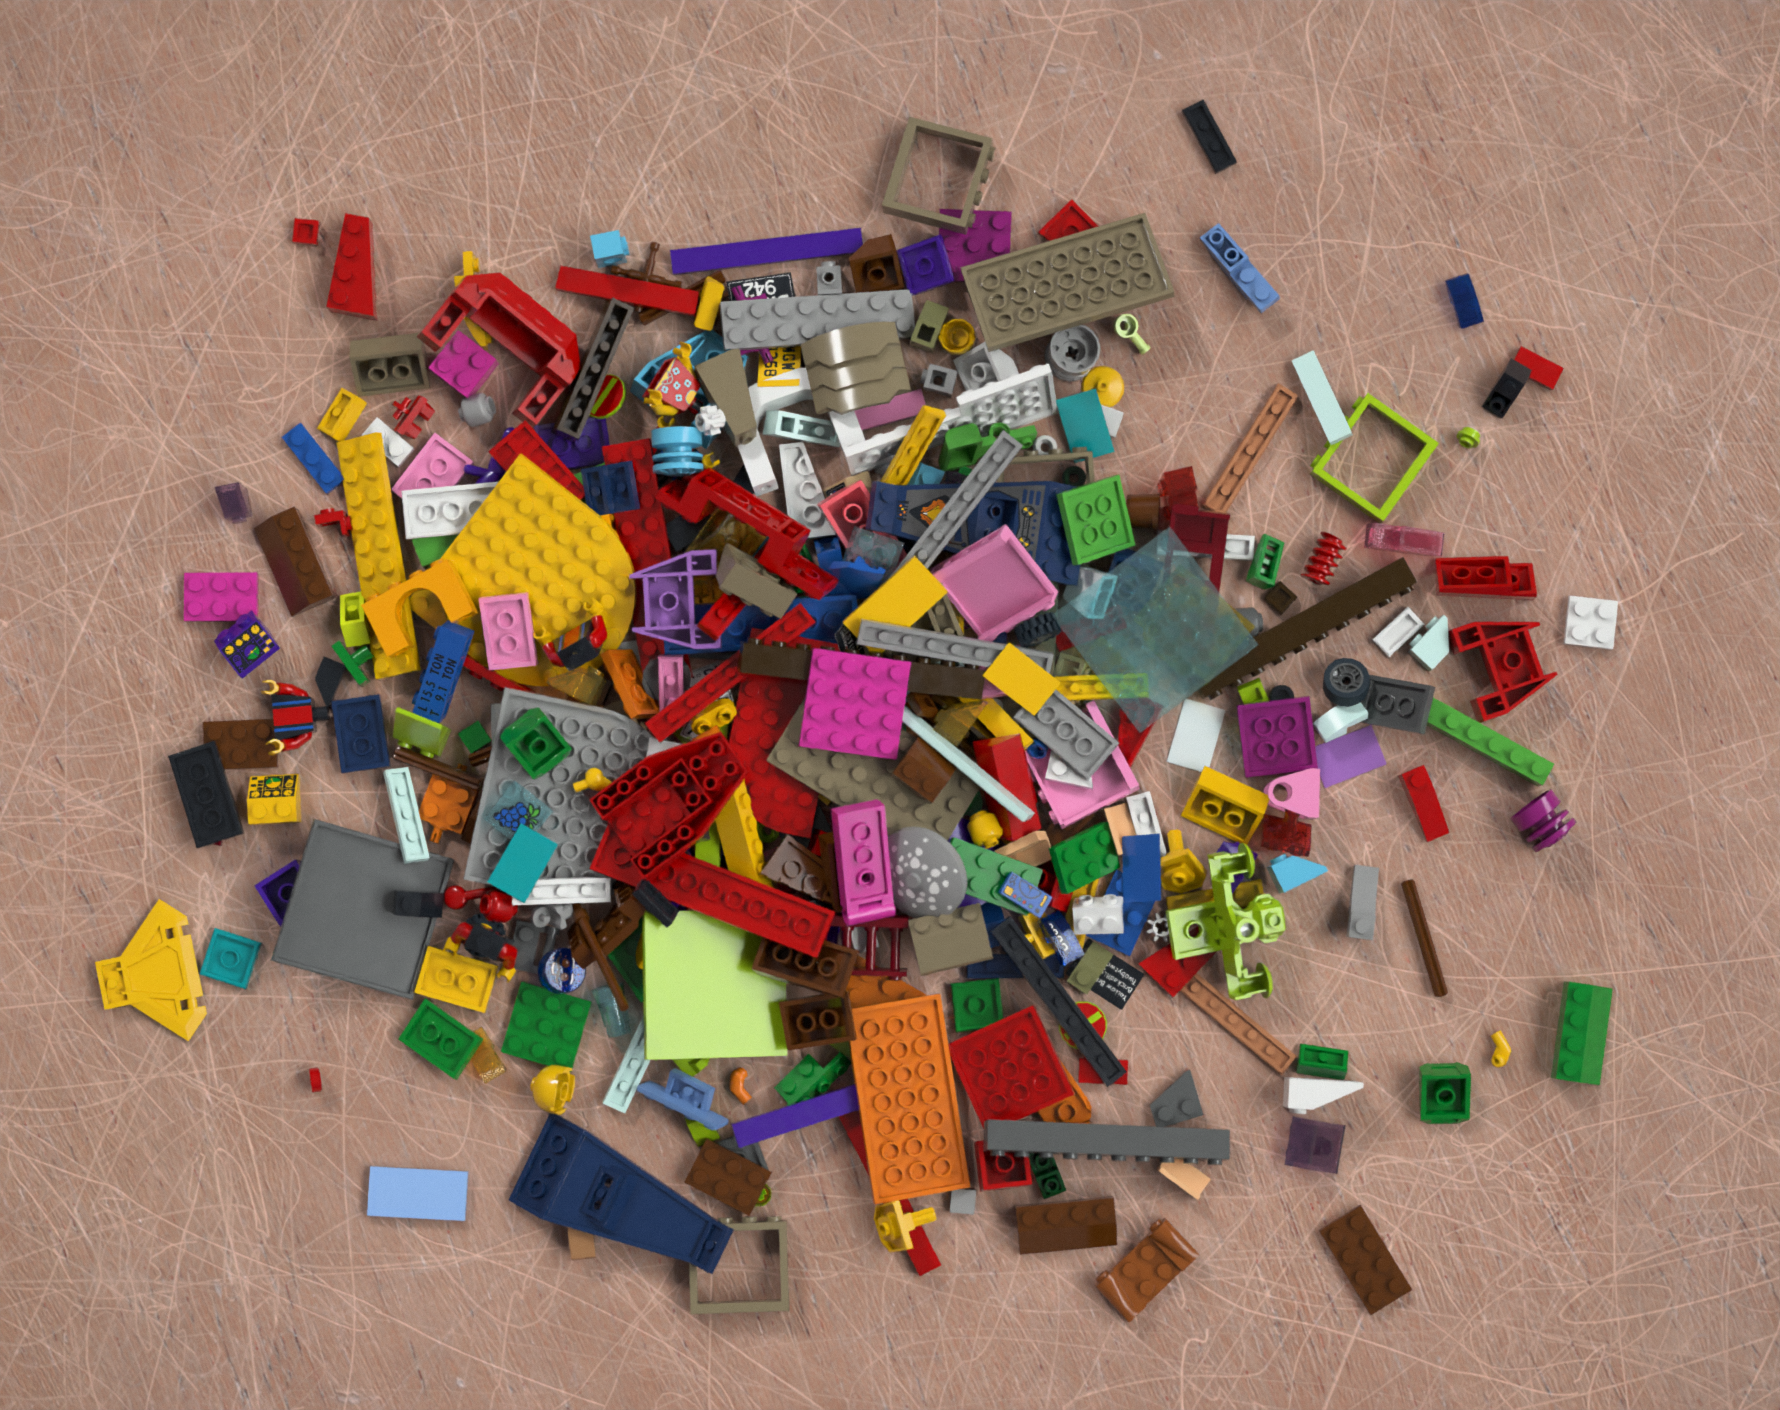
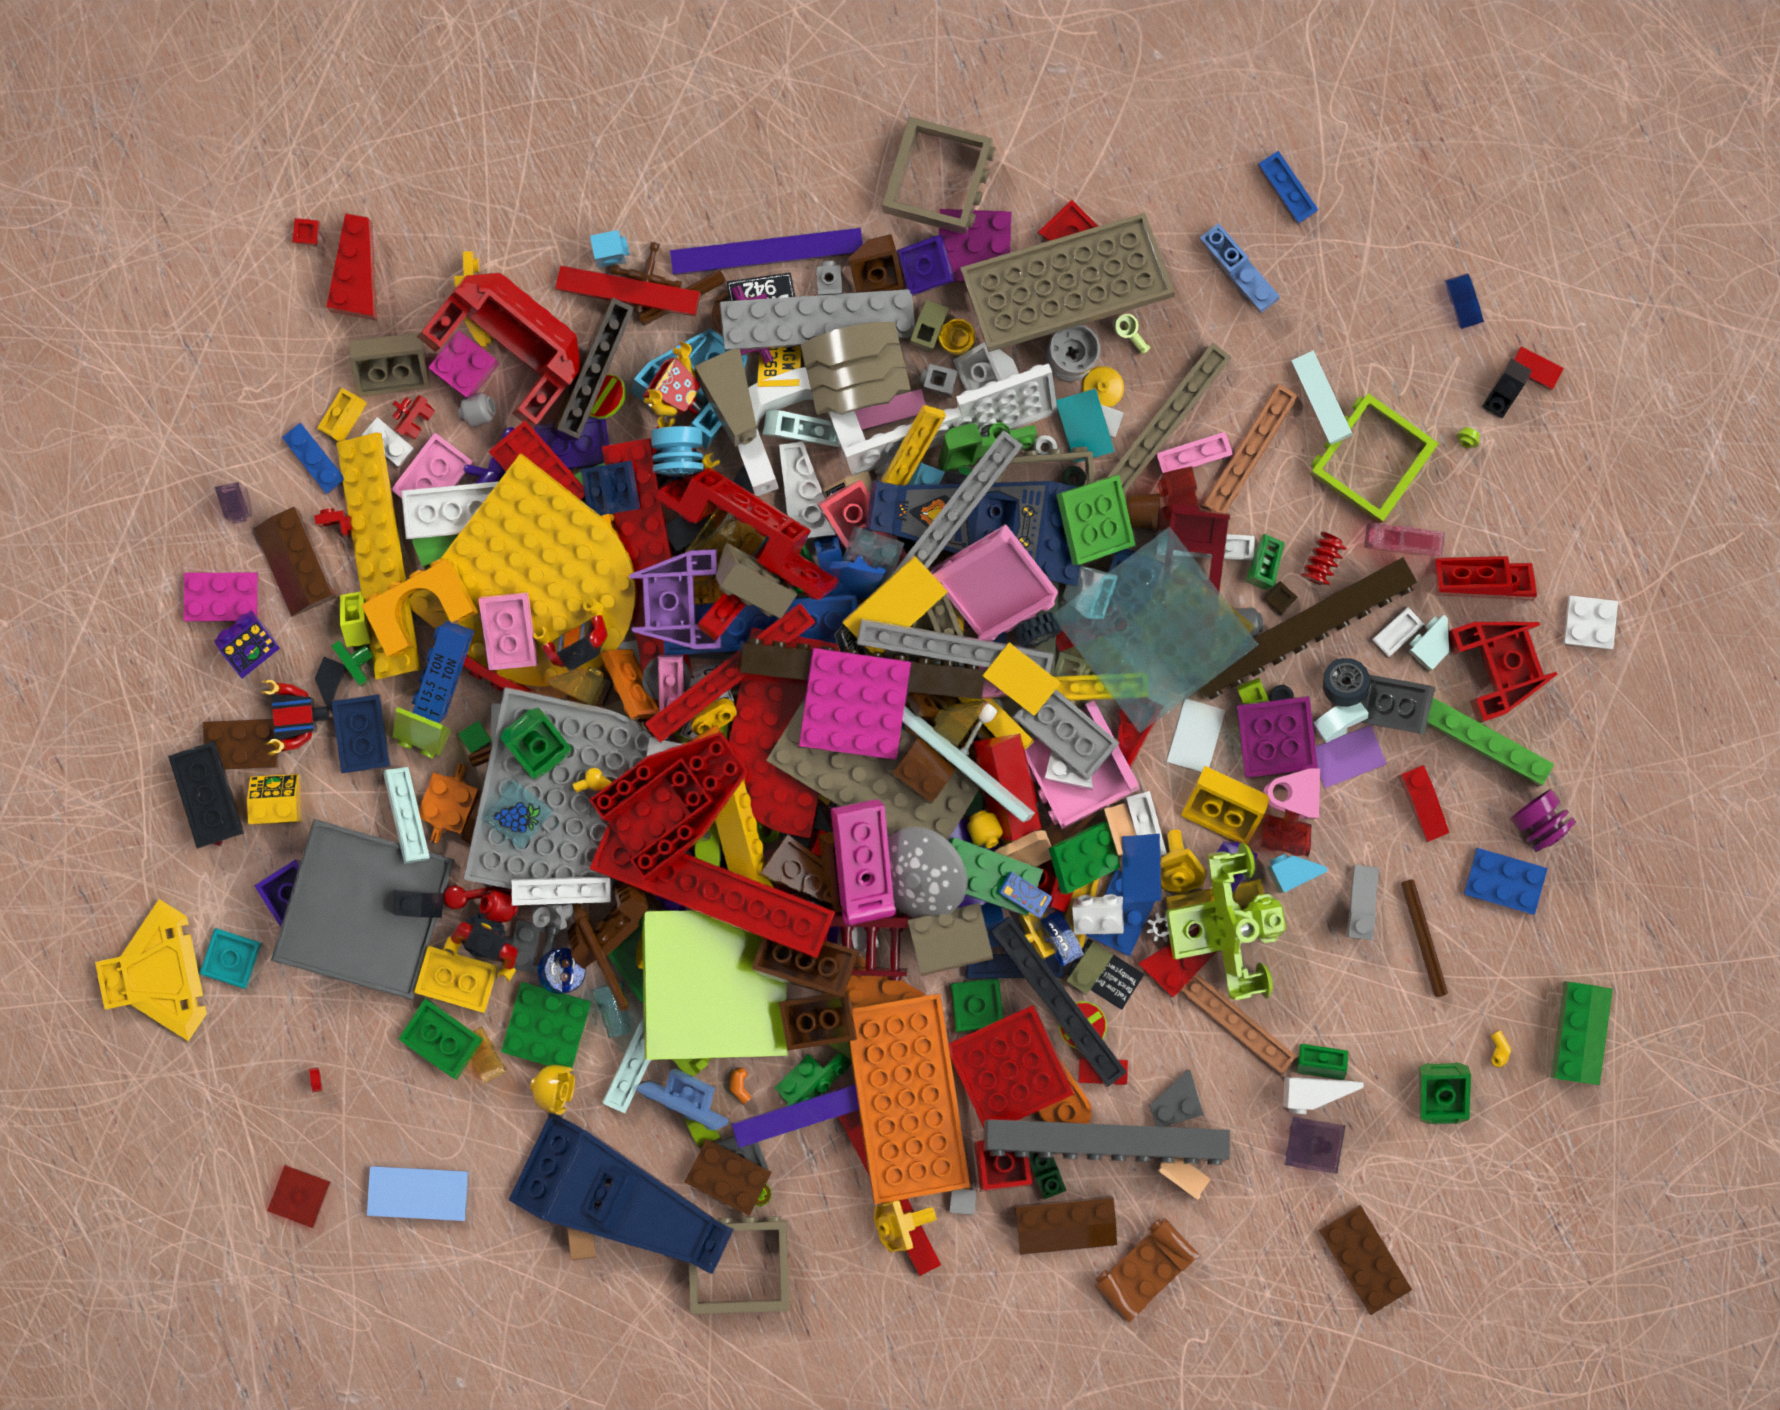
reddish brown axle [393,746,483,791] -> none
teal sticker [487,823,558,903] -> none
black plate [632,879,679,928] -> none
yellow slope [693,276,724,331] -> none
white gear [695,405,726,436] -> none
blue hinge [1027,738,1048,759] -> none
black tile [1182,99,1237,175] -> none
none -> clear red plate [267,1165,331,1228]
none -> hinge [960,702,997,756]
none -> dark tan plate [1108,343,1232,495]
none -> bright pink plate [1156,432,1233,477]
none -> blue plate [1258,150,1319,224]
none -> blue plate [1463,848,1548,915]

